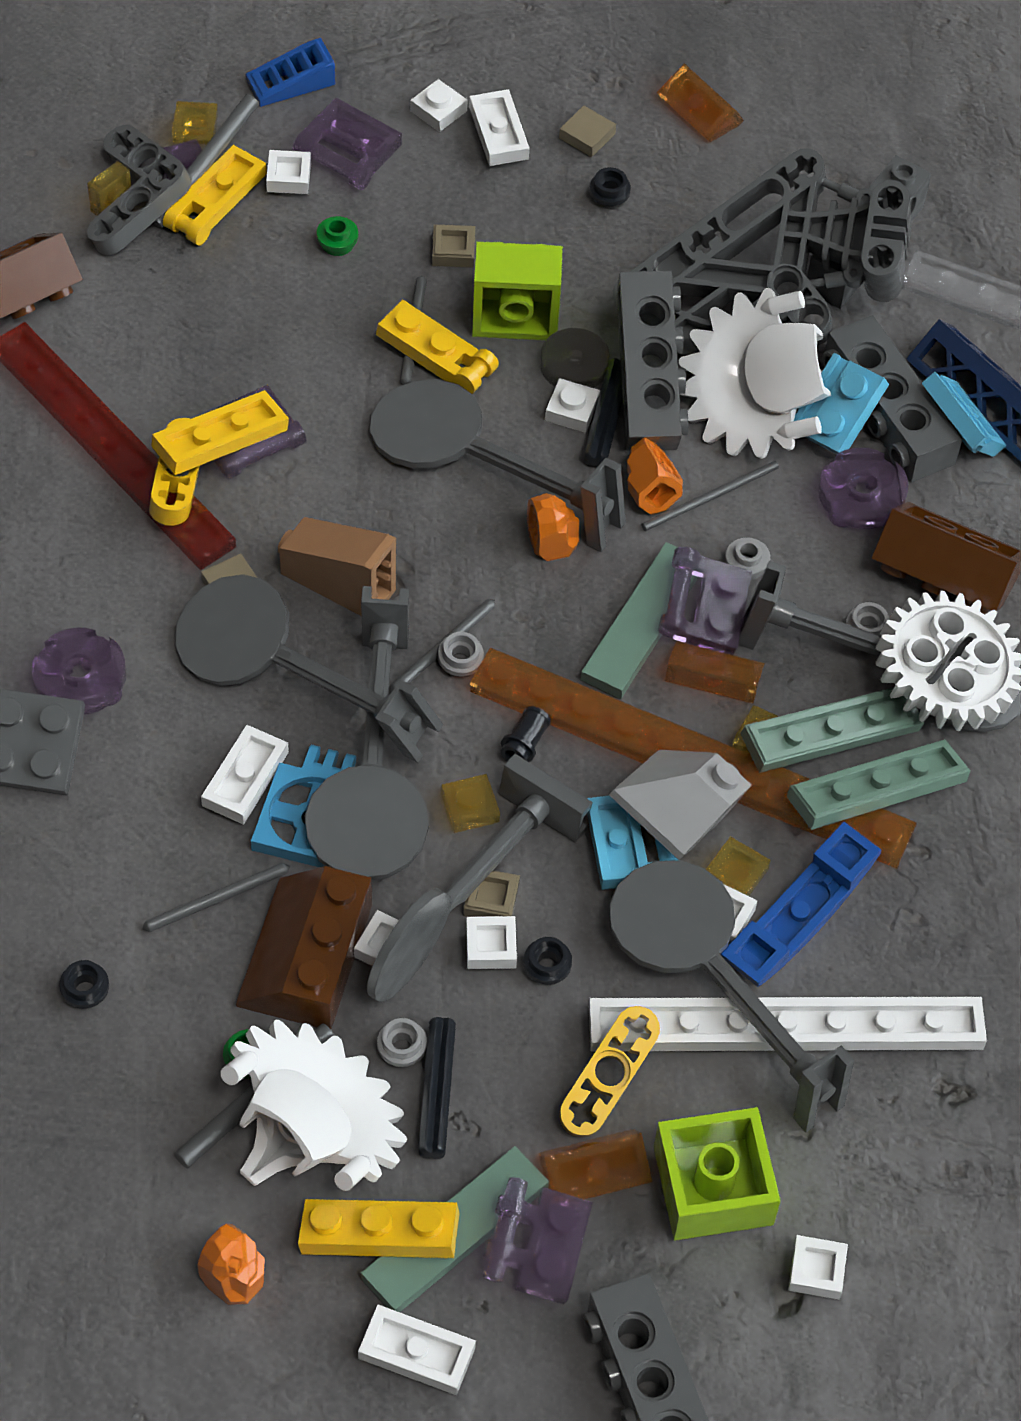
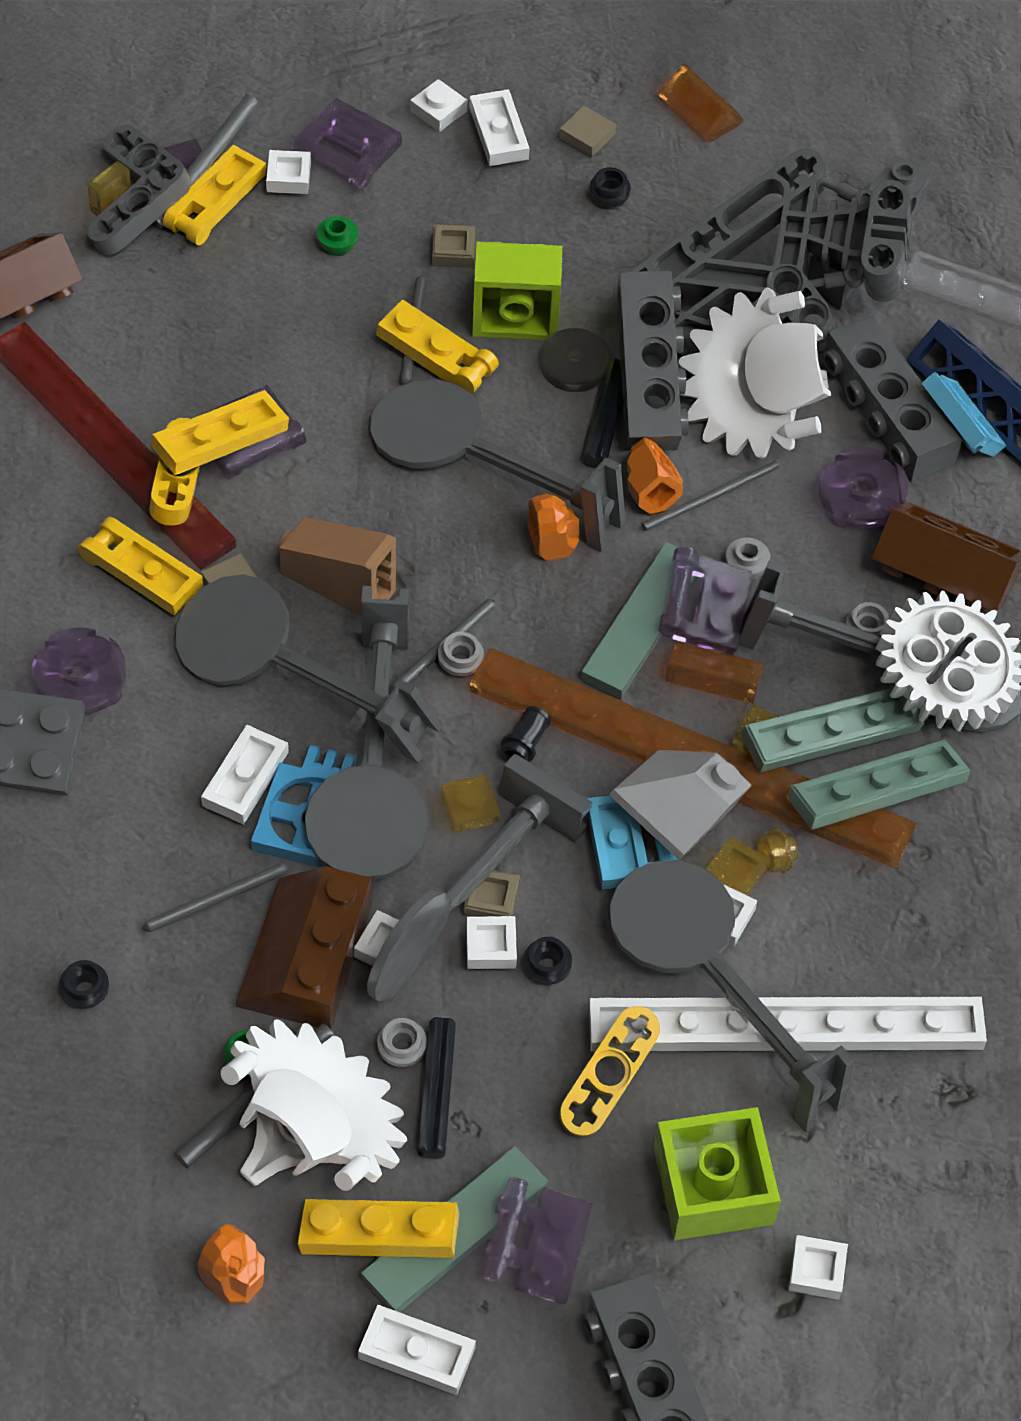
clear yellow plate [172,101,218,145] -> none
blue slope [245,38,335,107] -> none
clear orange slope [539,1129,652,1207] -> none
white plate [545,378,600,433] -> none
blue slope [721,822,881,987] -> none
medium azure plate [794,353,889,458] -> none
none -> yellow plate [77,517,203,615]
none -> clear yellow plate [757,827,798,873]

